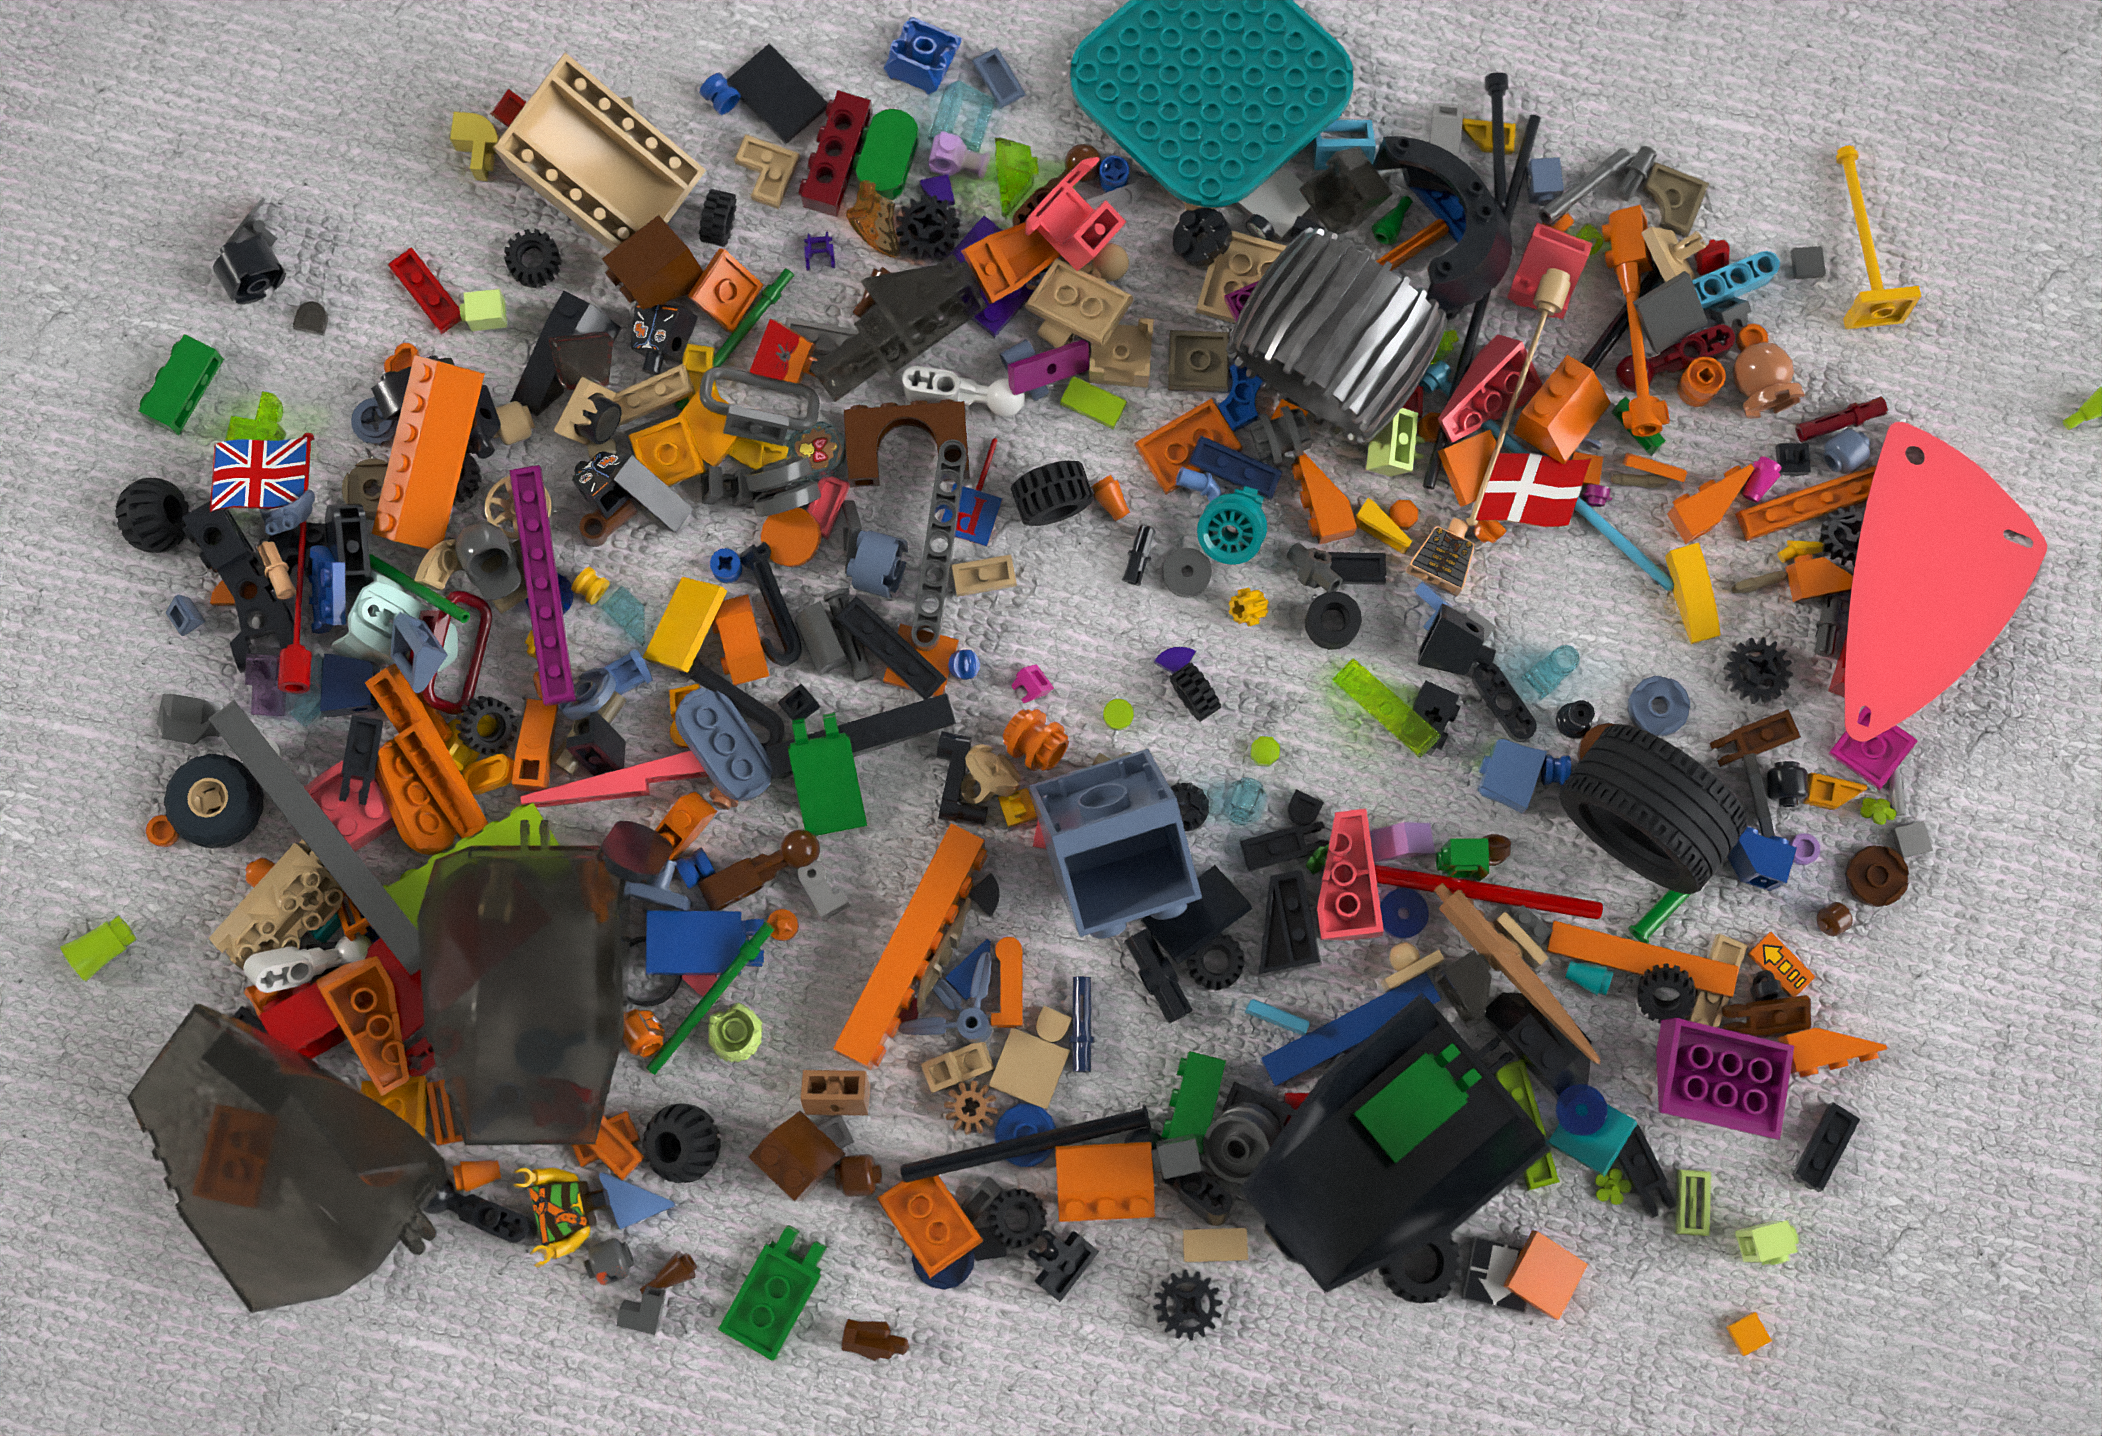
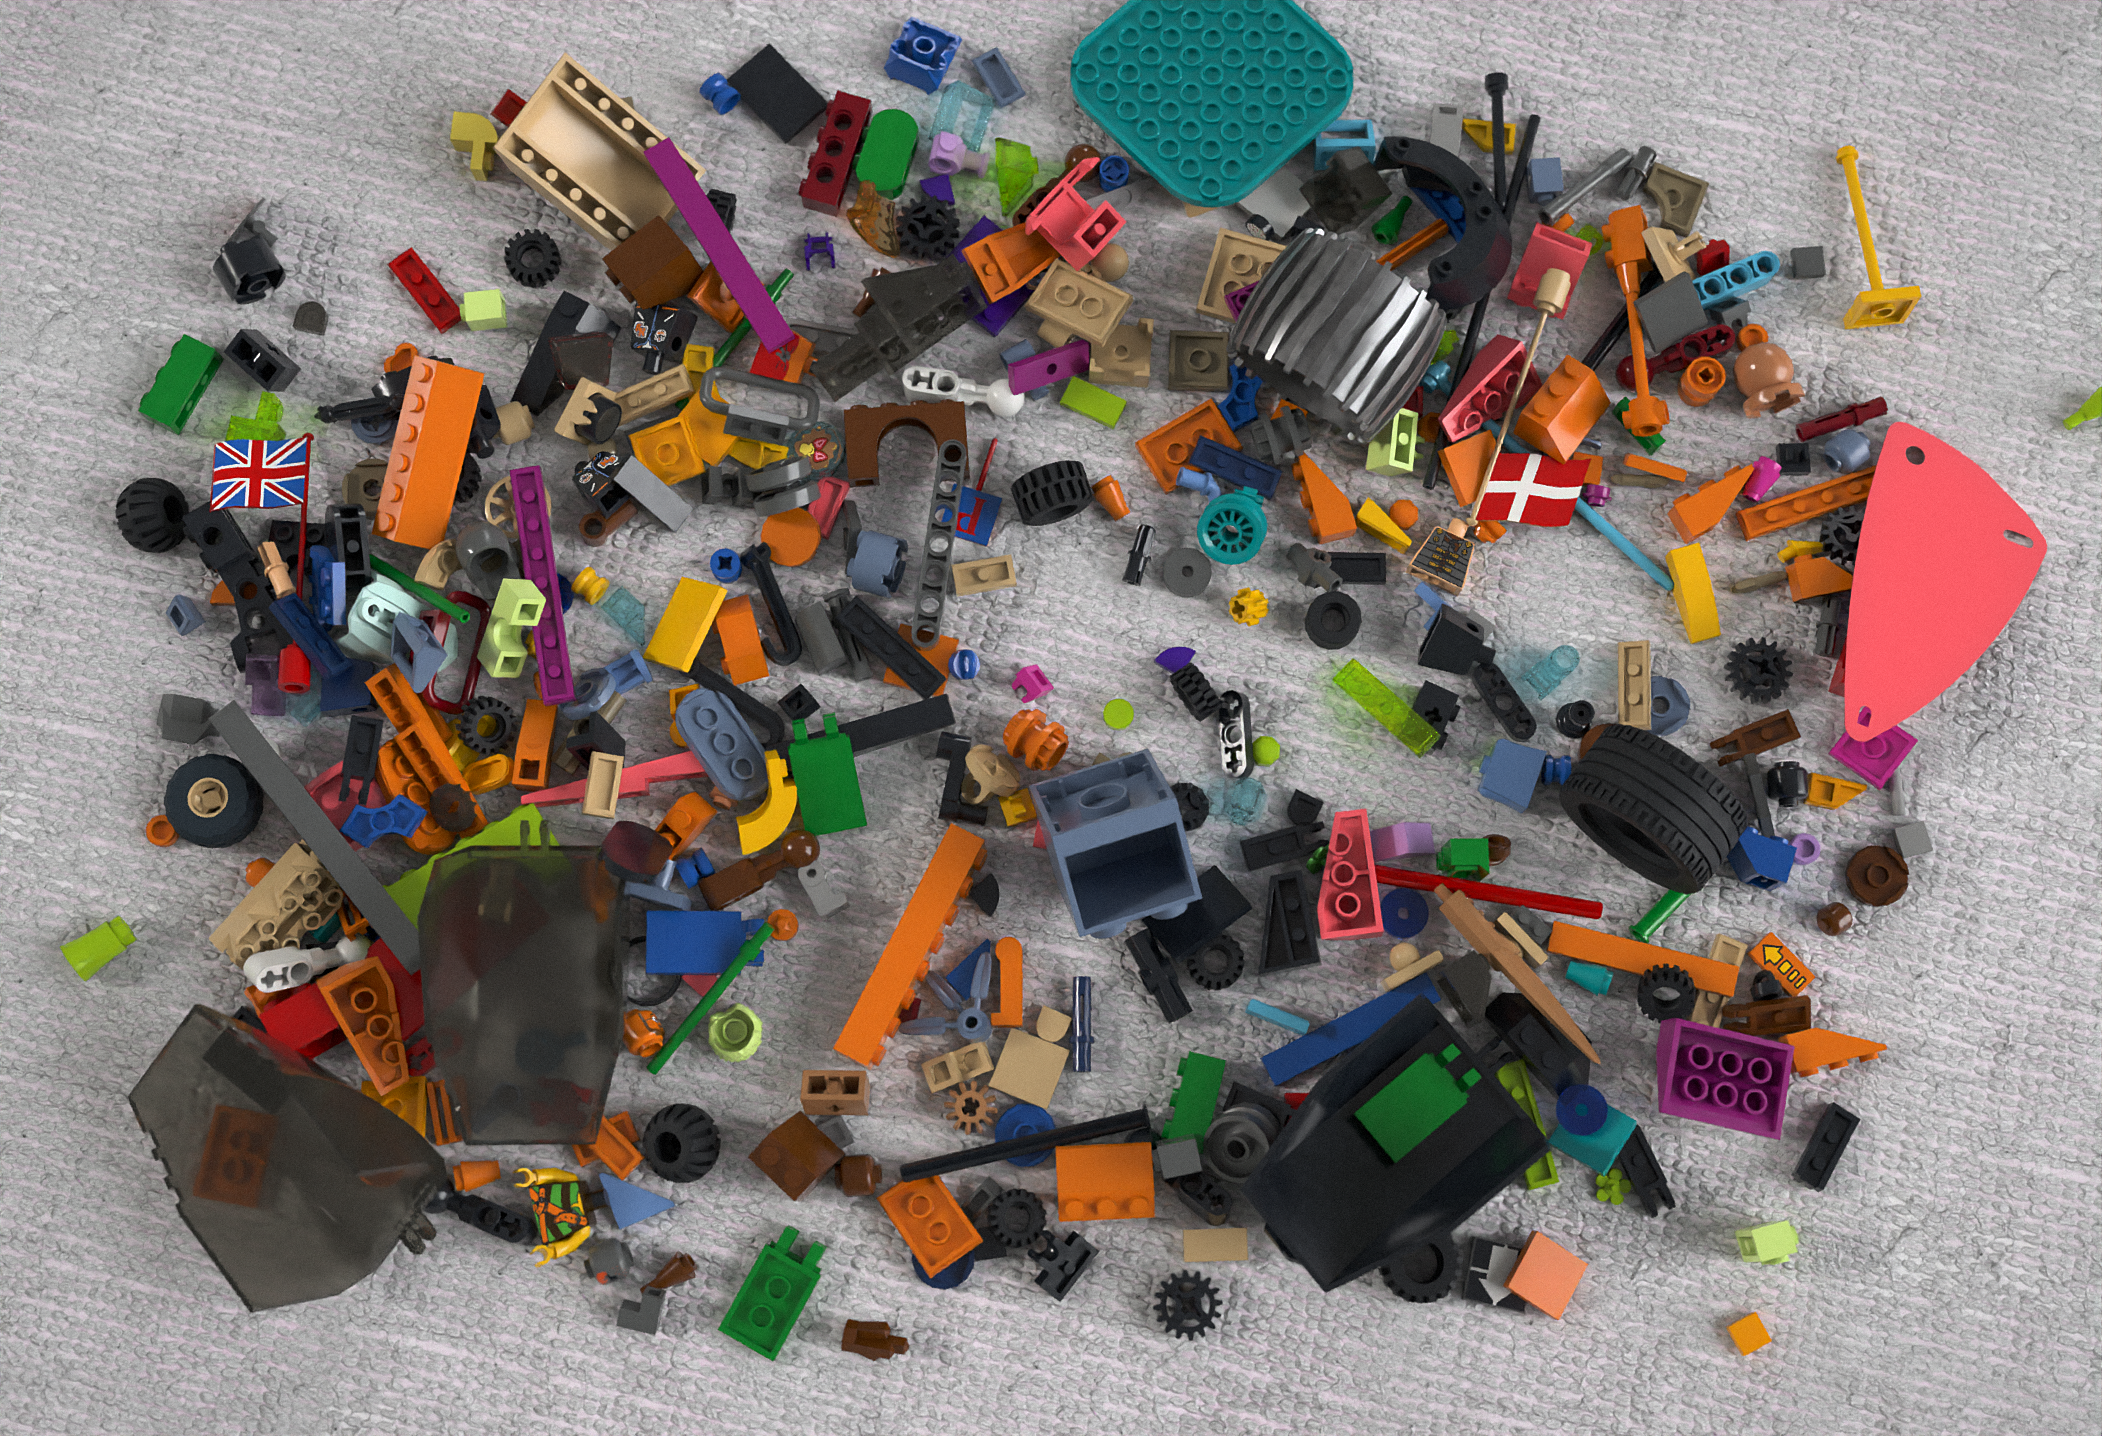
sand blue helmet [260,490,315,535] -> none
tan tile [734,134,800,209] -> none
dark tan piece [917,898,972,1013] -> none
black plate [1172,208,1232,267] -> none
yellowish green tile [1675,1169,1711,1236] -> none
lime plant [1860,797,1896,825] -> none
none -> black brick [224,329,301,392]
none -> dark blue tile [269,592,352,680]
none -> black wheel [314,393,405,423]
none -> blue tile [339,794,428,848]
none -> clear smoke gear [429,782,477,832]
none -> yellowish green arch [477,579,546,678]
none -> tan tile [582,751,624,820]
none -> magenta tile [643,137,795,353]
none -> yellow arch [736,750,797,855]
none -> black beam [1219,690,1254,780]
none -> tan tile [1618,640,1651,730]

